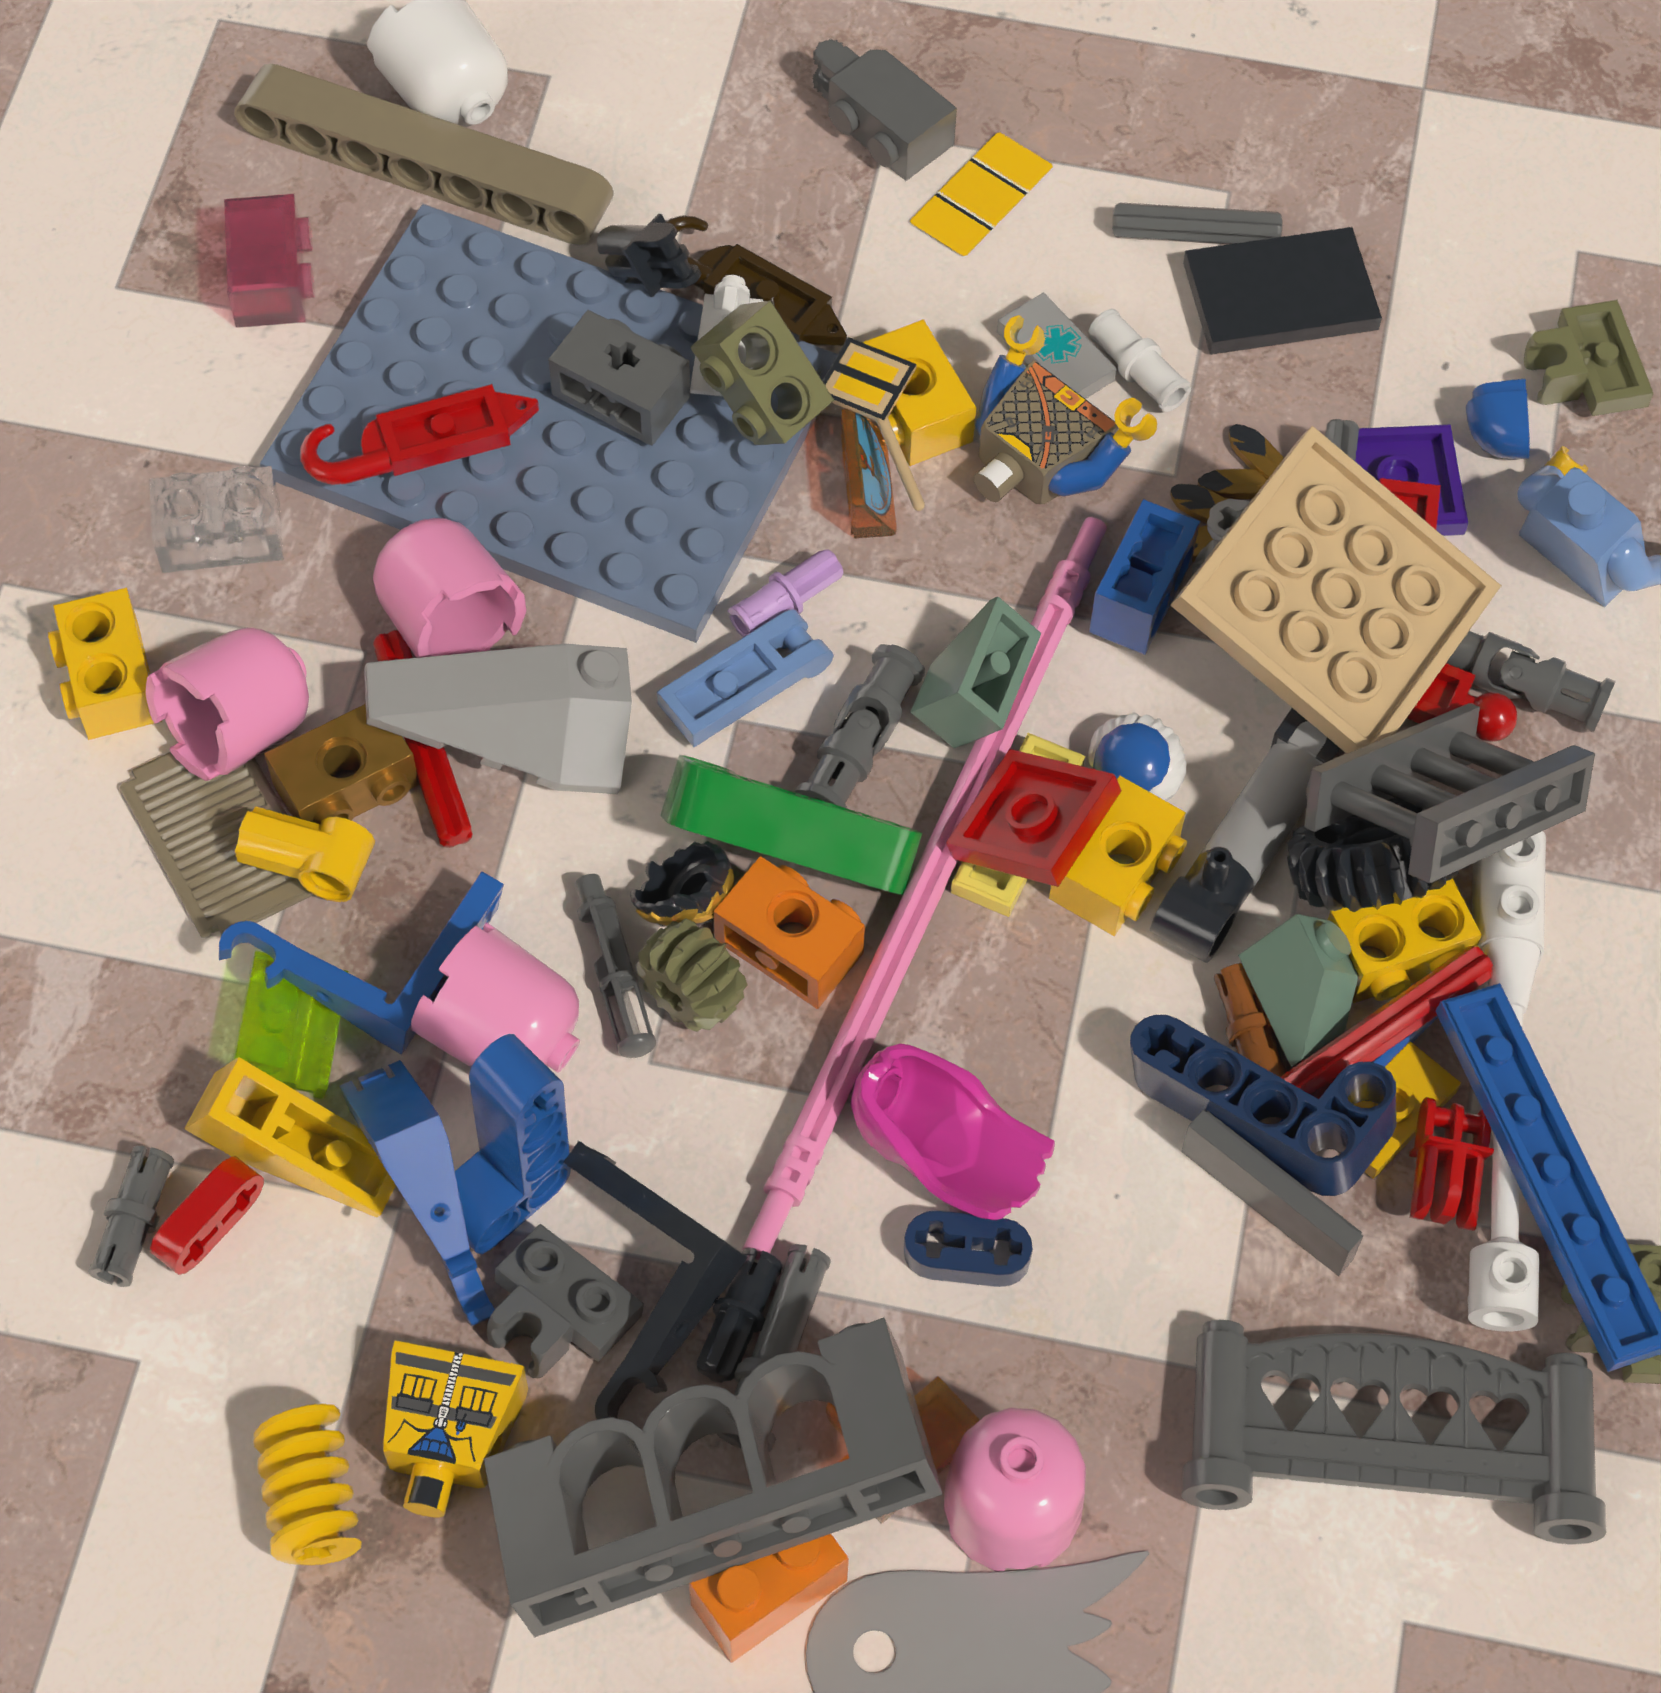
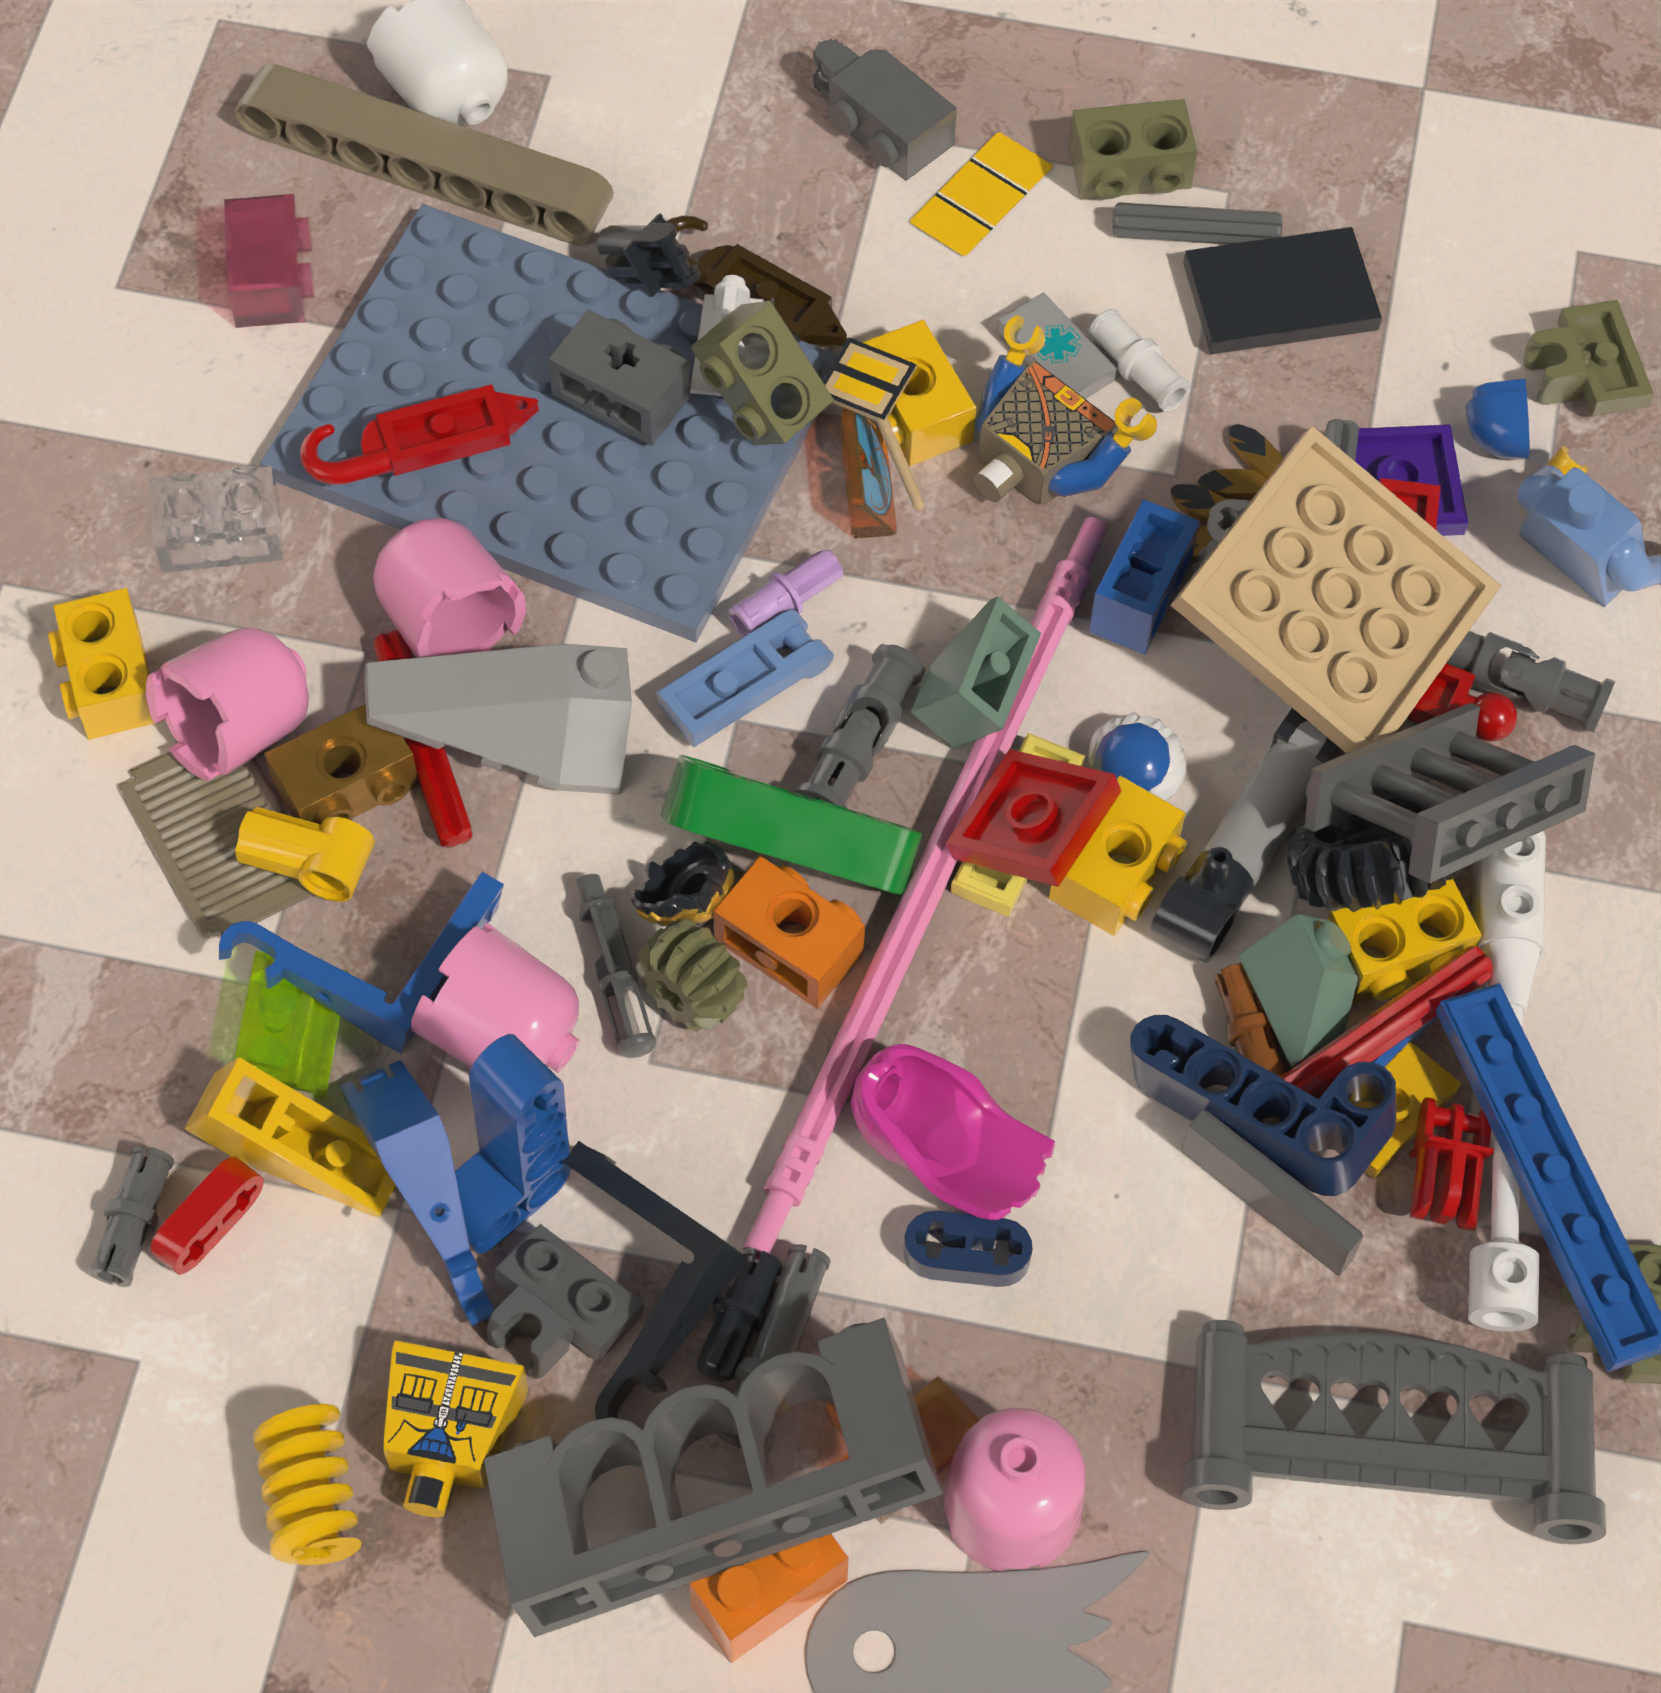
none -> olive brick [1069,99,1198,200]

